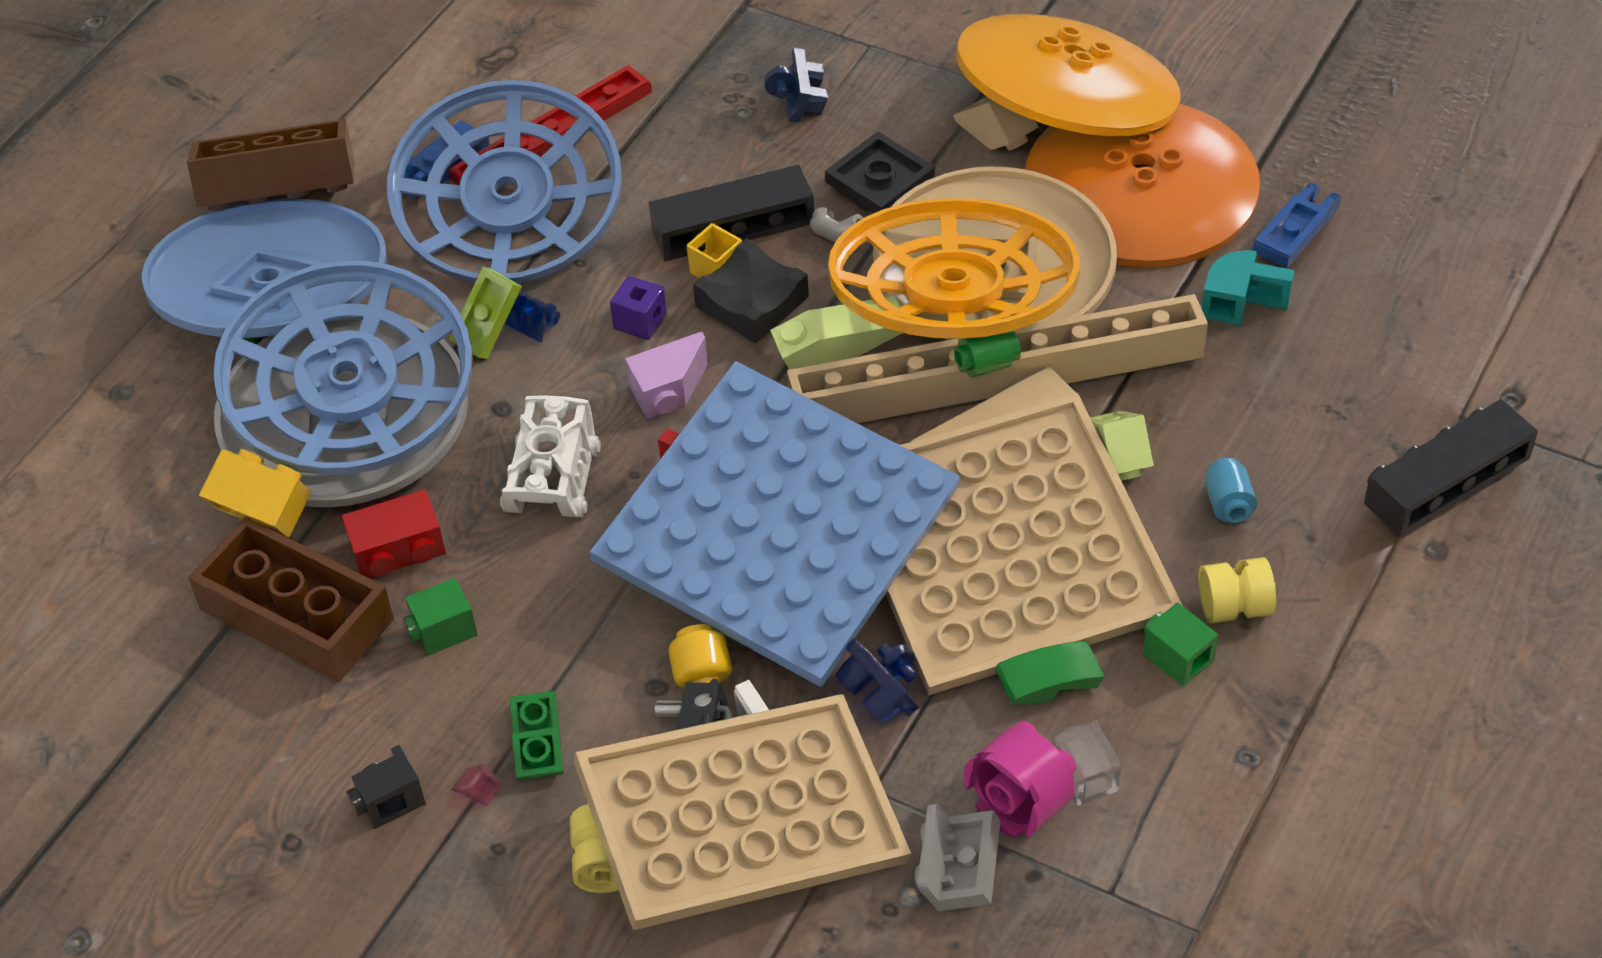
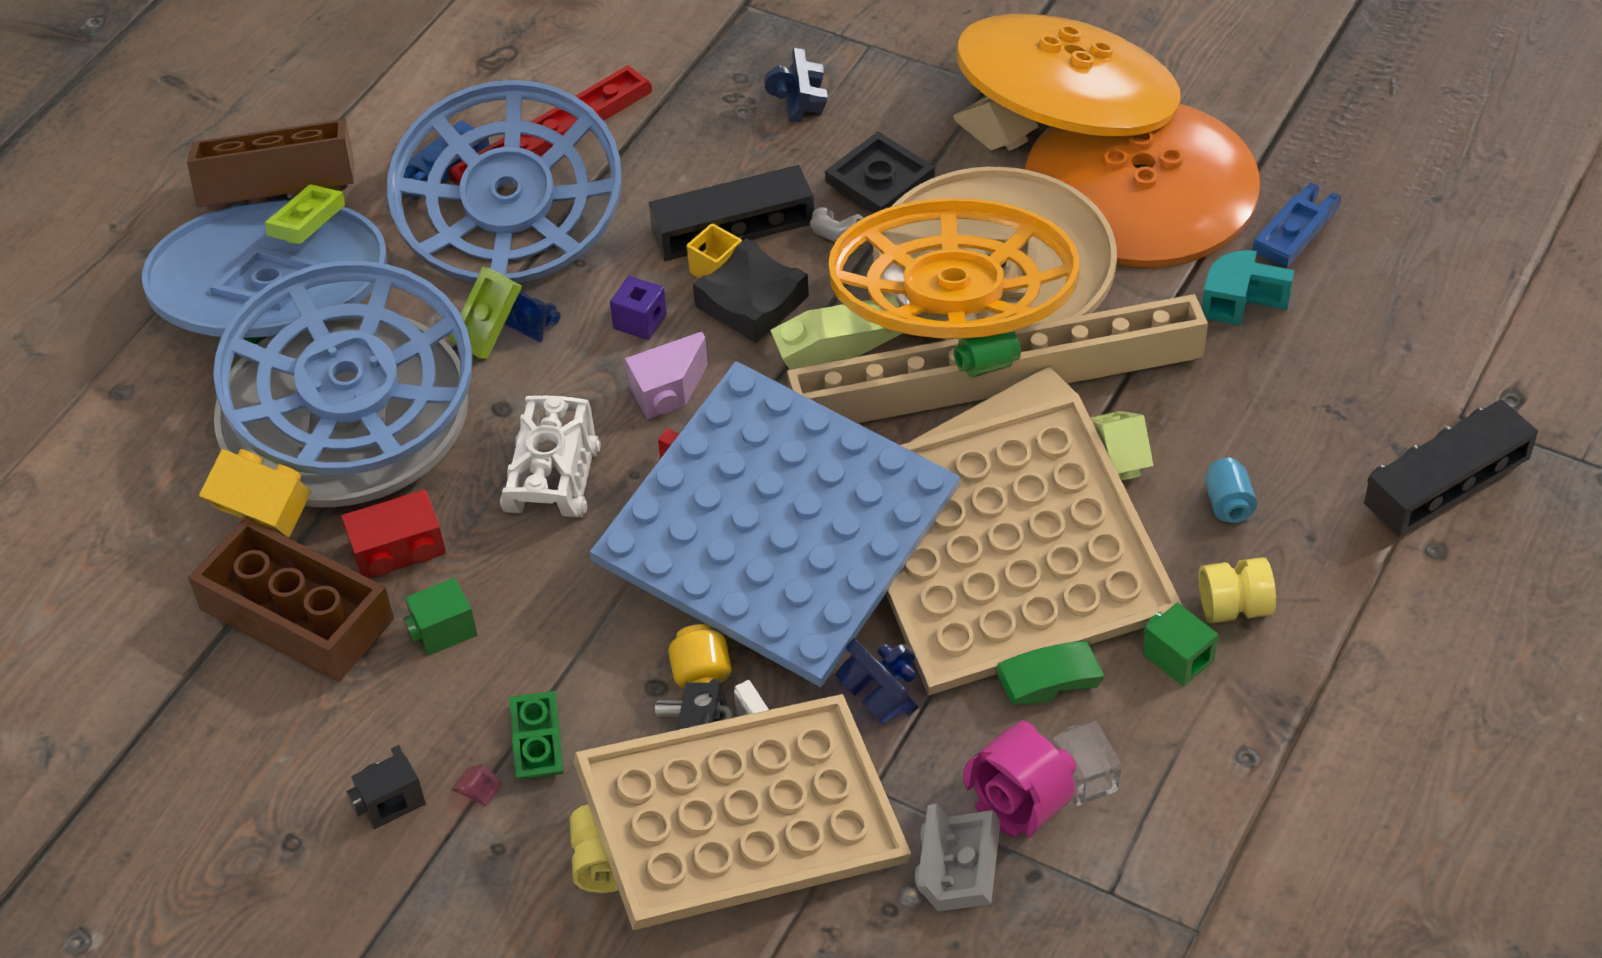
none -> lime plate [265,184,345,244]

